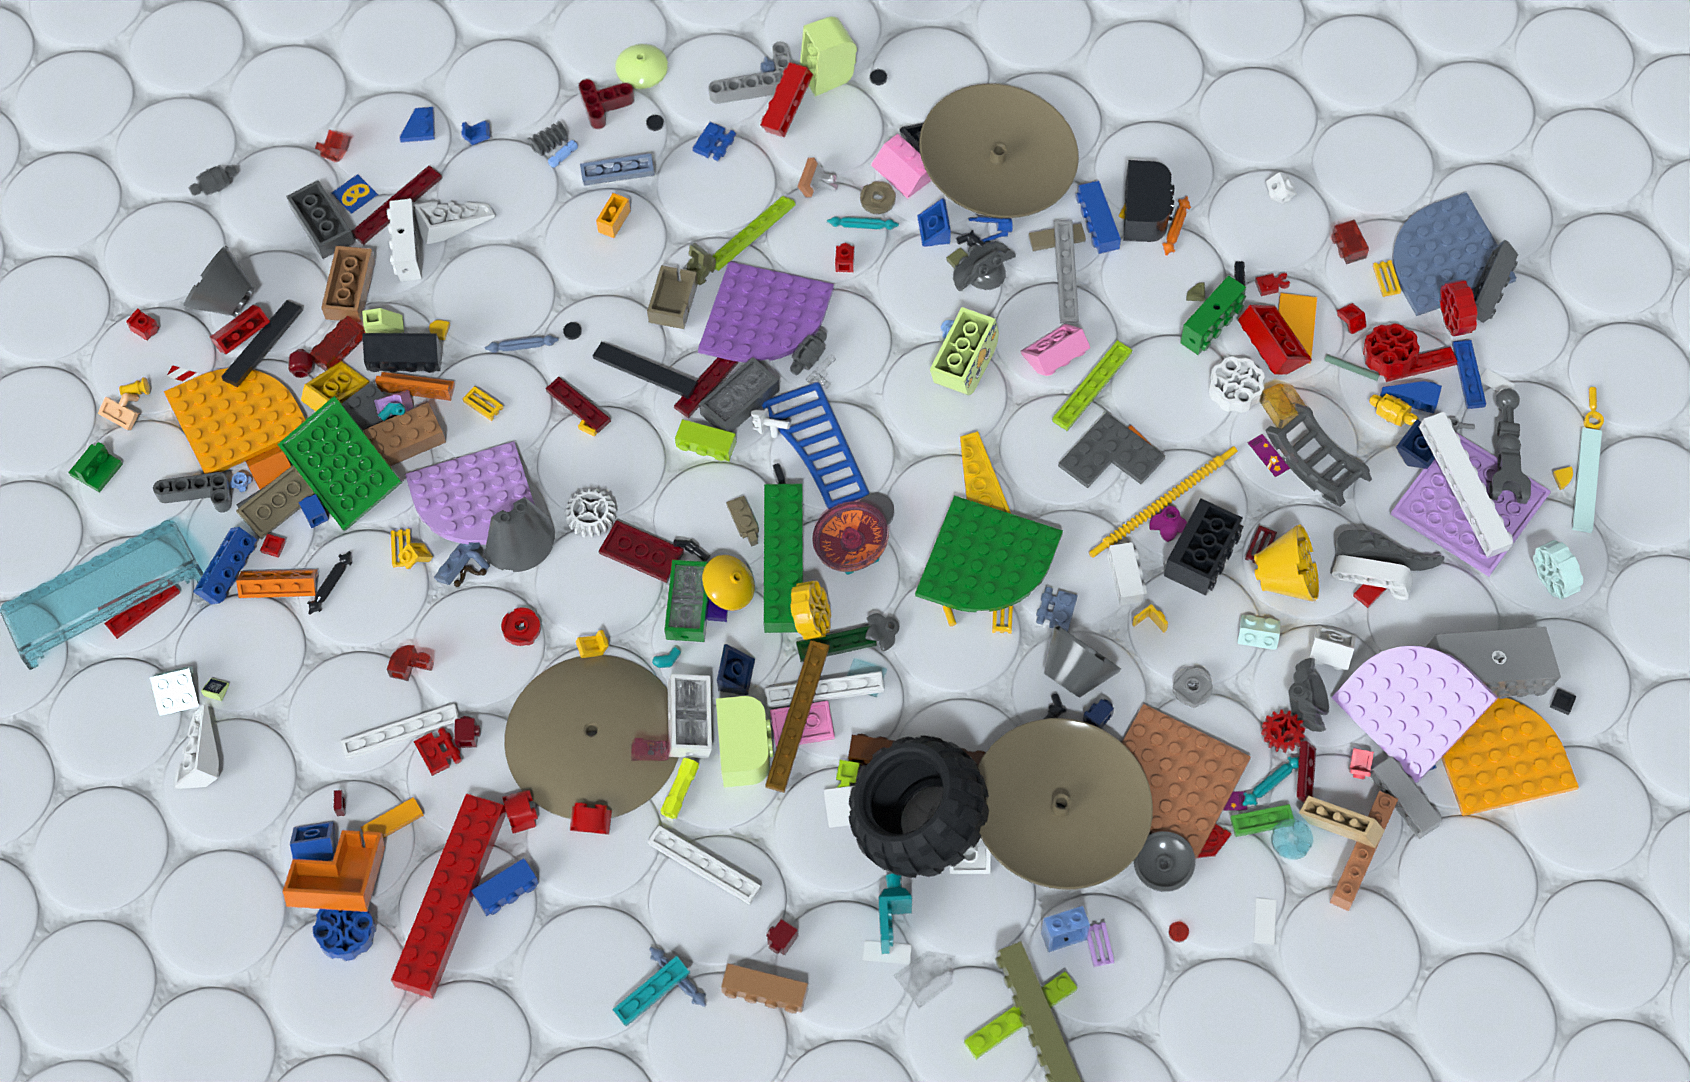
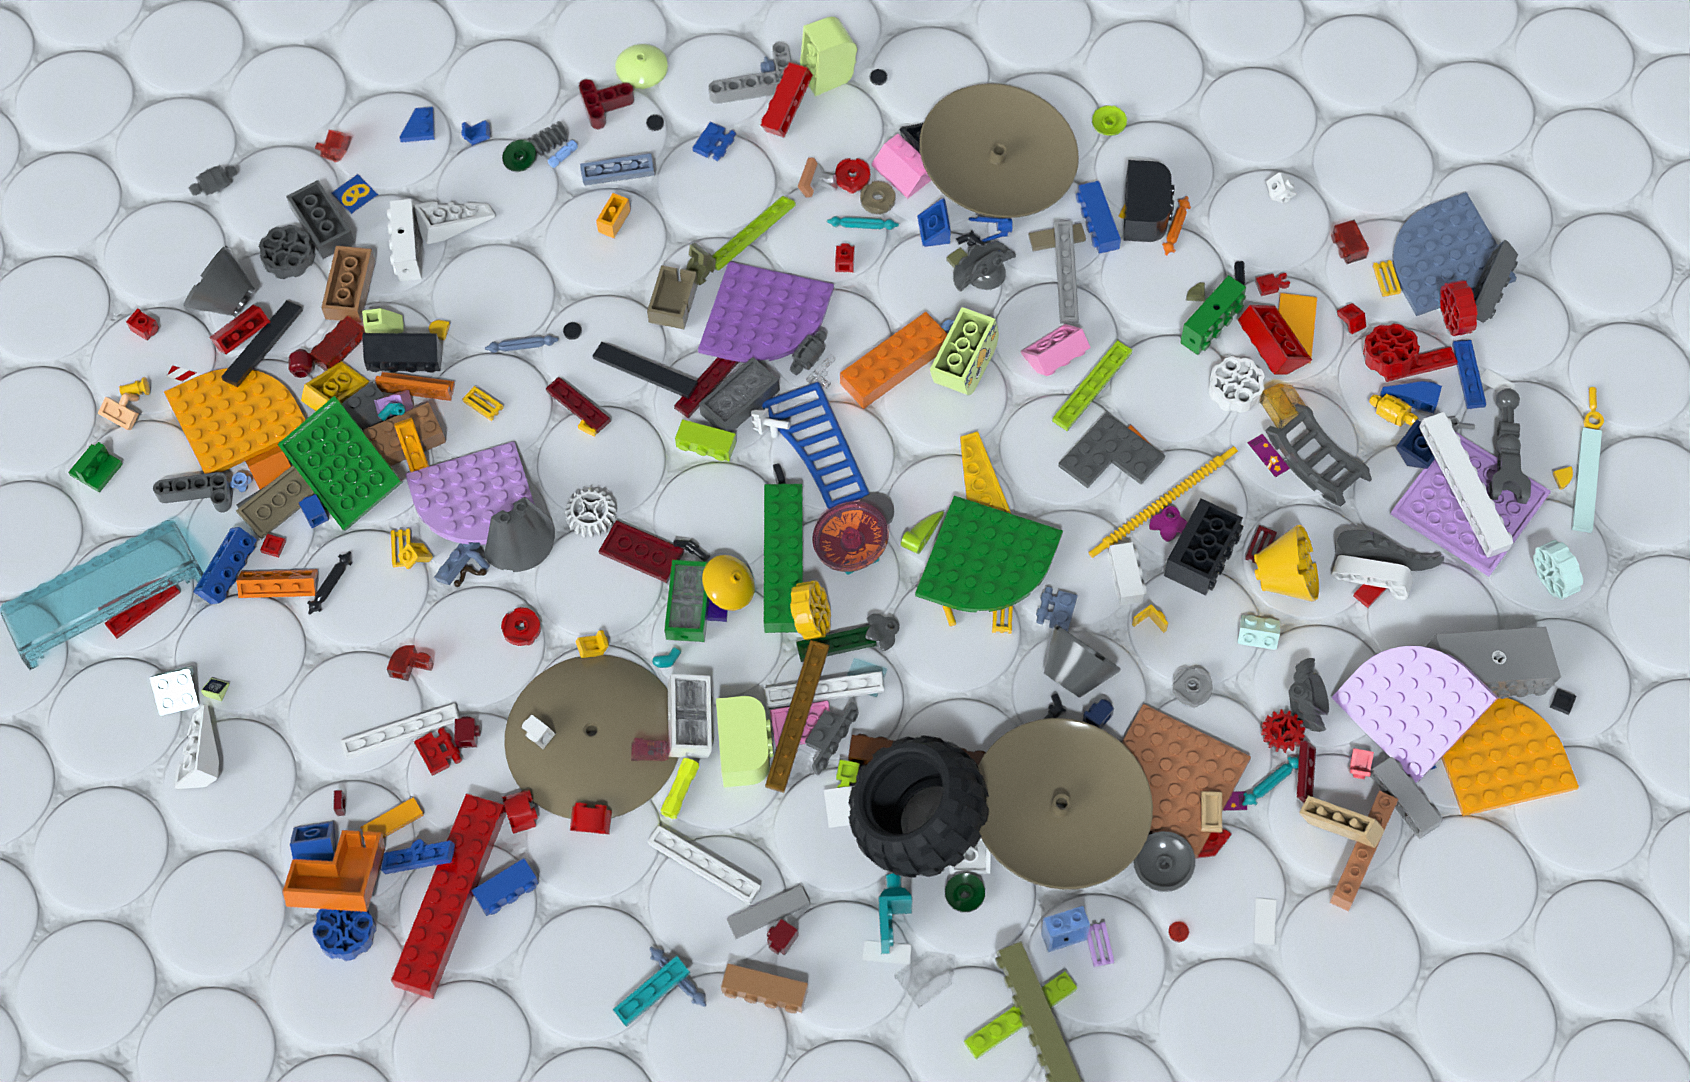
dark red tile [351,165,442,245] -> none
dark blue slope [717,644,755,695] -> none
dark tan hinge [726,496,759,547] -> none
bright green plate [1230,804,1295,837] -> none
clear light blue plate [1271,818,1313,860] -> none
white slope [1310,625,1356,670] -> none
sand green bar [1325,354,1380,381] -> none
none -> dark grey connector [259,225,315,279]
none -> blue hinge [381,839,455,874]
none -> light orange tile [394,417,429,472]
none -> dark green dish [502,139,536,172]
none -> white brick [522,715,555,749]
none -> light grey tile [727,886,810,939]
none -> dark grey bracket [805,702,858,775]
none -> red plate [835,158,871,194]
none -> orange brick [840,312,948,409]
none -> lime piece [901,511,944,554]
none -> dark green dish [945,873,985,912]
none -> lime dish [1092,105,1127,136]
none -> tan tile [1201,791,1222,832]

